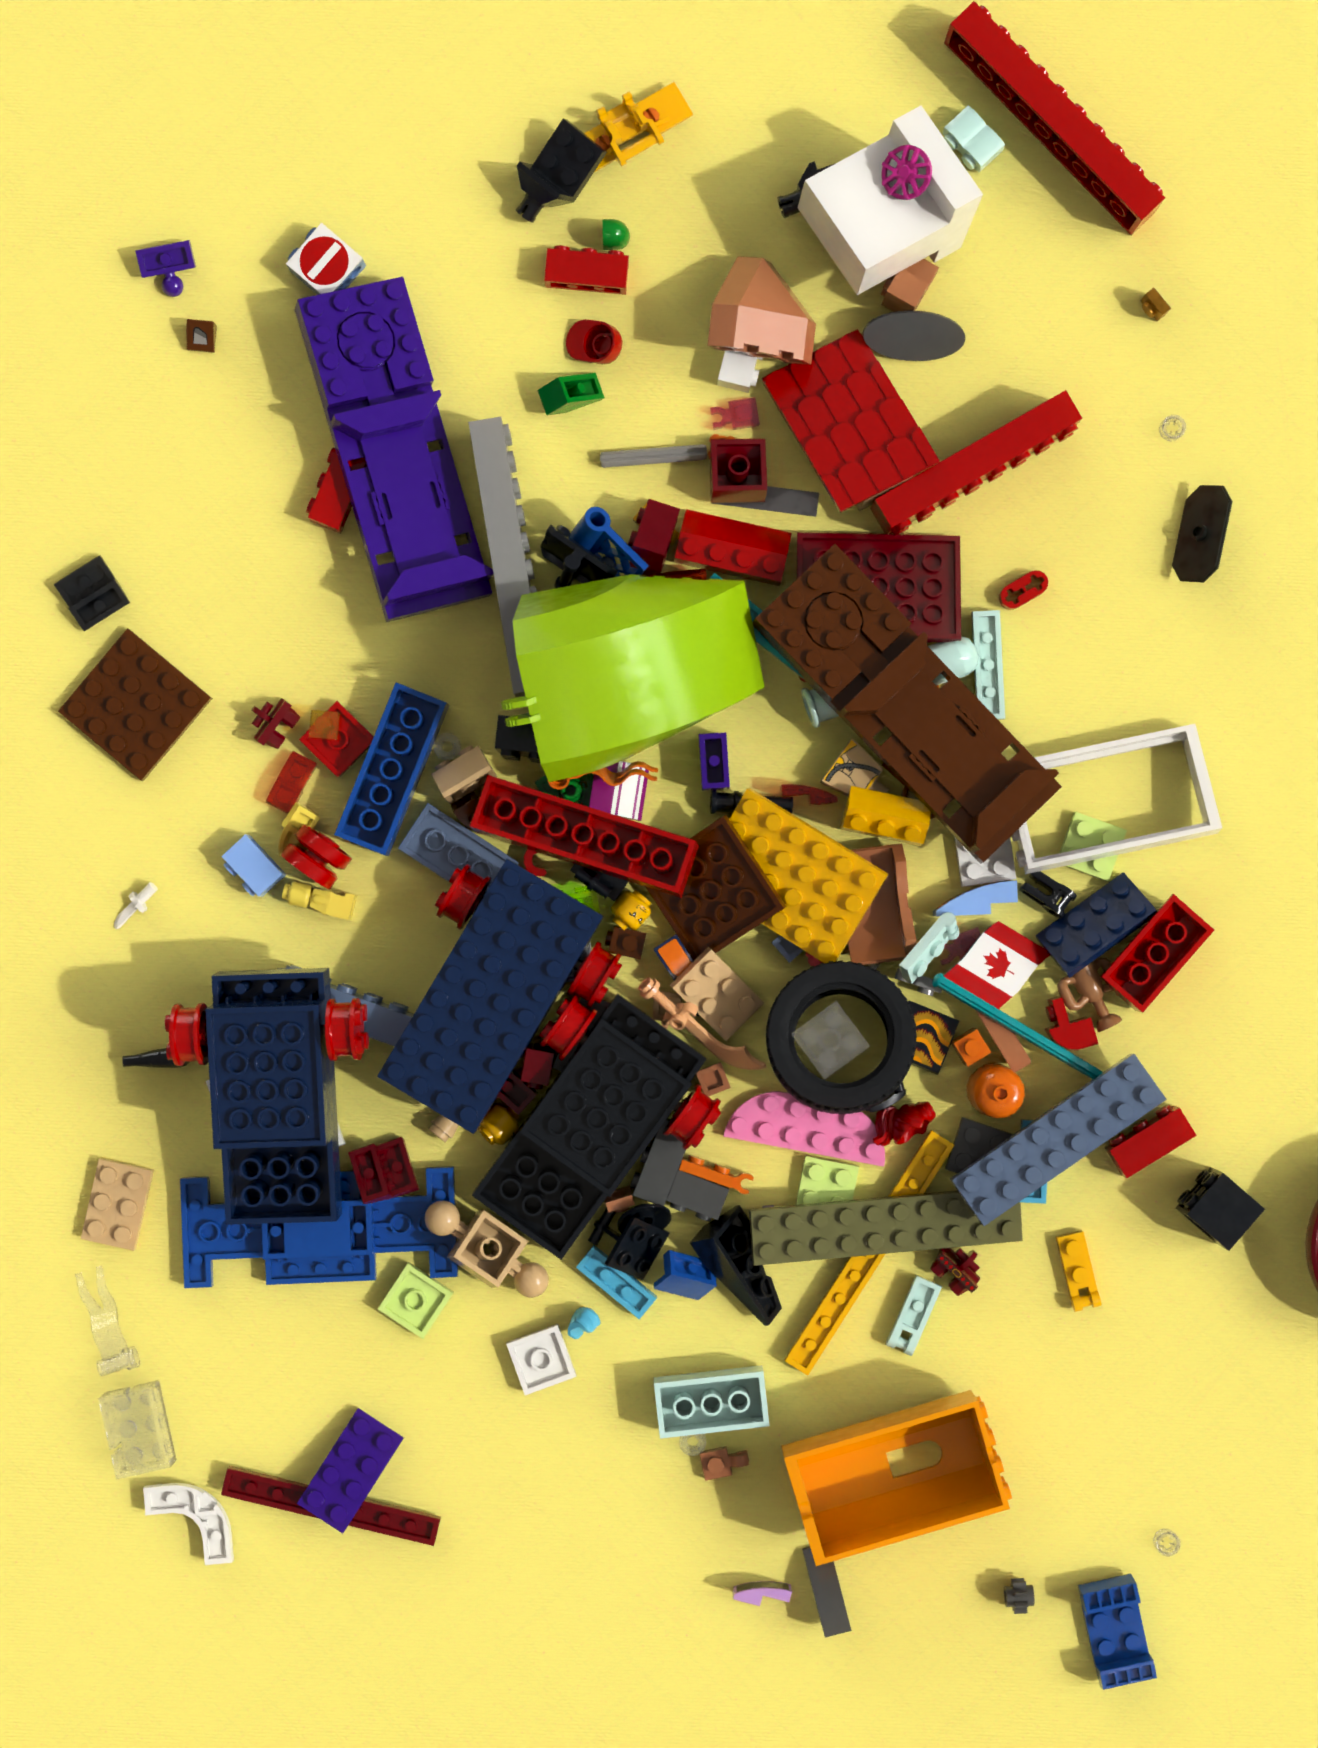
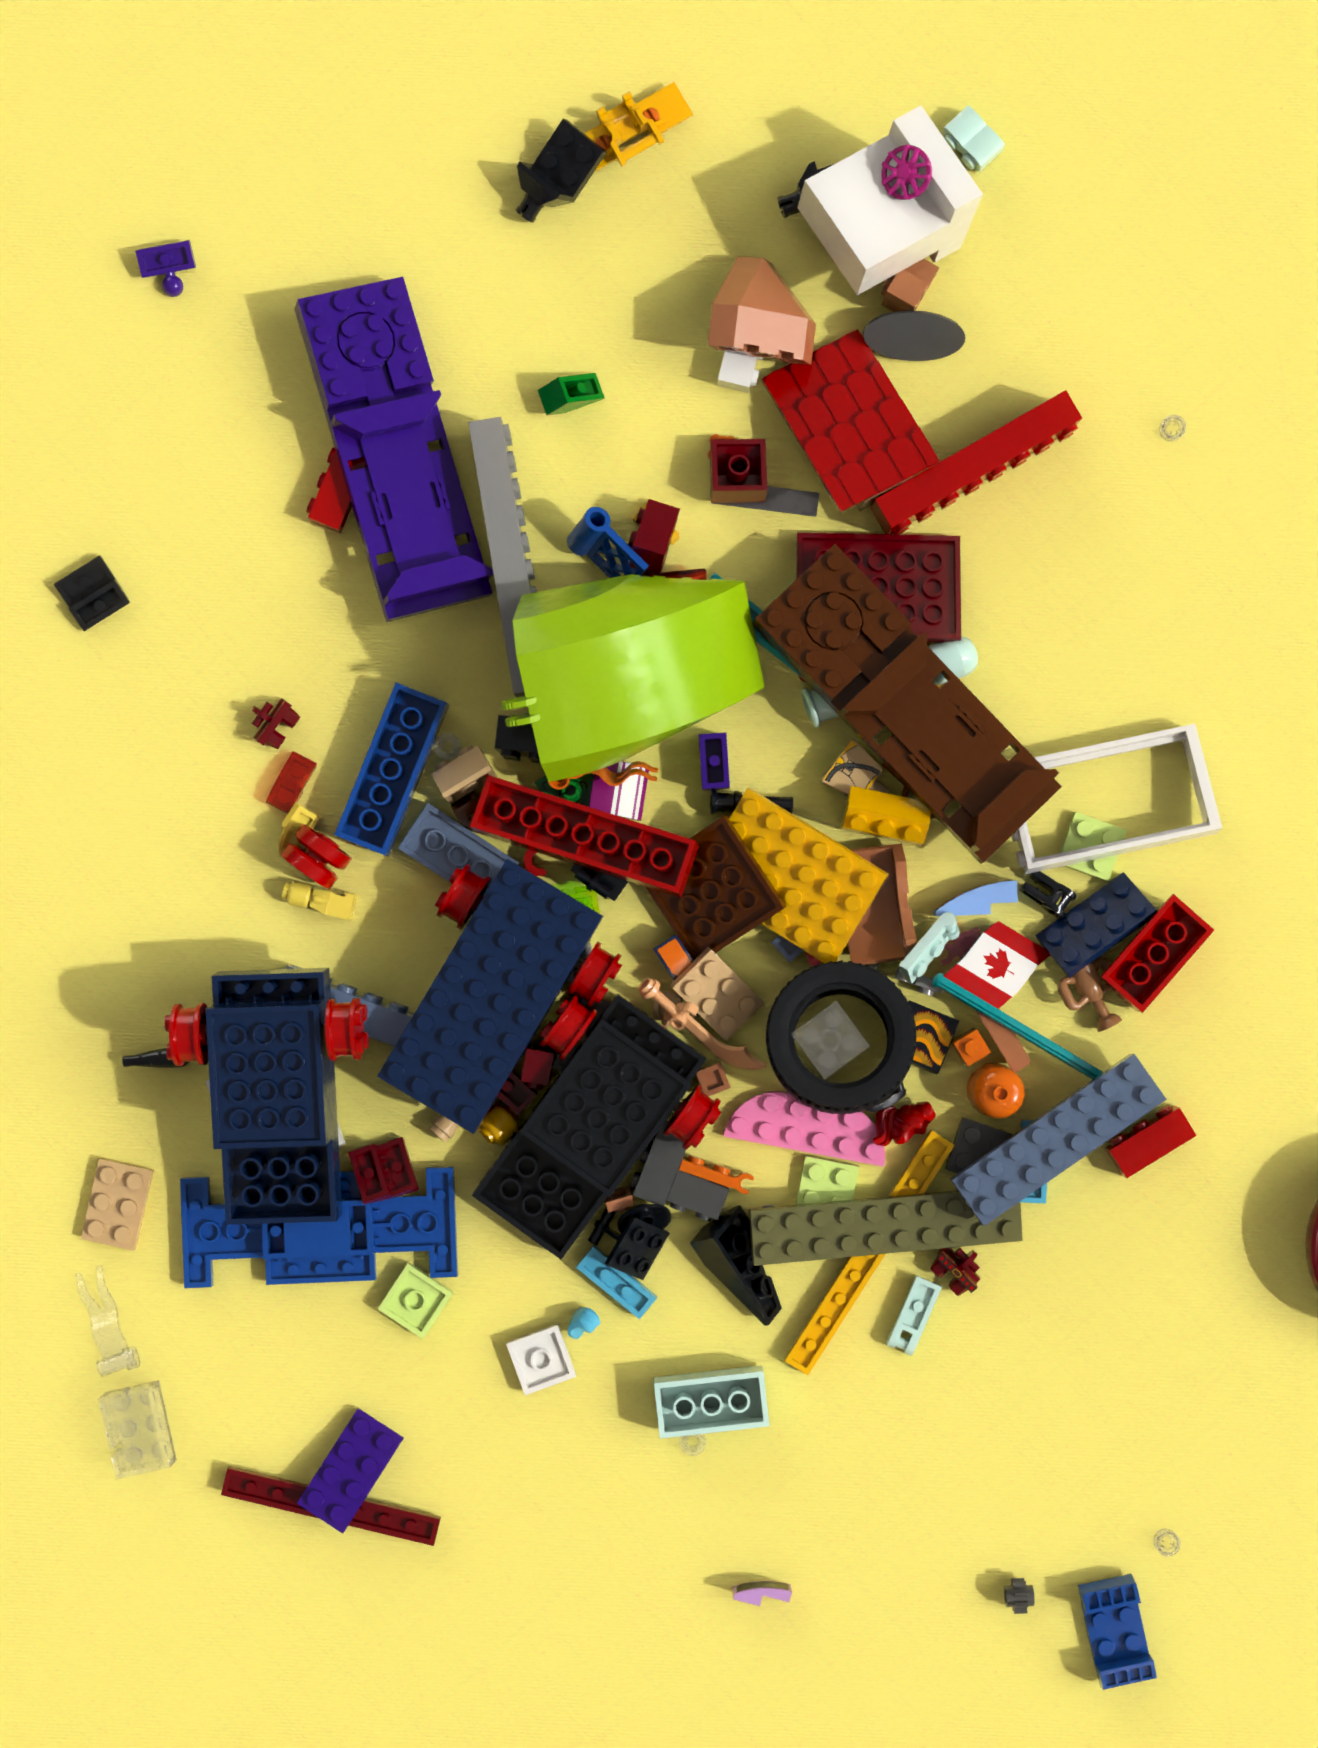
reddish brown plate [58,628,213,781] -> none
white piece [114,882,158,929] -> none
white plate [143,1483,234,1565] -> none
reddish brown slope [186,319,217,353] -> none
light blue brick [221,834,287,897] -> none
piece [286,223,366,295] -> none
red plate [299,701,374,778] -> none
plate [309,710,340,740] -> none
tan brick [425,1201,549,1298] -> none
black shield [541,525,618,588] -> none
red brick [544,245,629,295] -> none
red cap [566,319,623,365] -> none
light grey axle [600,444,707,468] -> none
green piece [603,219,630,250] -> none
reddish brown bracket [605,926,646,960] -> none
yellow head [611,890,651,931] -> none
blue panel [654,1250,717,1300] -> none
red slope [674,509,792,586] -> none
nougat plate [700,1446,749,1481] -> none
clear pink plate [710,397,760,430] -> none
clear red slope [780,784,838,806] -> none
light orange panel [781,1390,1012,1566] -> none
dark grey slope [802,1547,852,1638] -> none
red brick [944,1,1165,236] -> none
white plate [954,837,1016,887] -> none
light aqua plate [971,610,1005,720] -> none
red beam [999,570,1048,610] -> none
red brick [1045,997,1099,1050] -> none
yellow plate [1056,1230,1102,1312] -> none
pearl gold plate [1140,288,1171,322] -> none
pearl dark grey shield [1172,485,1233,583] -> none
black brick [1176,1167,1265,1251] -> none

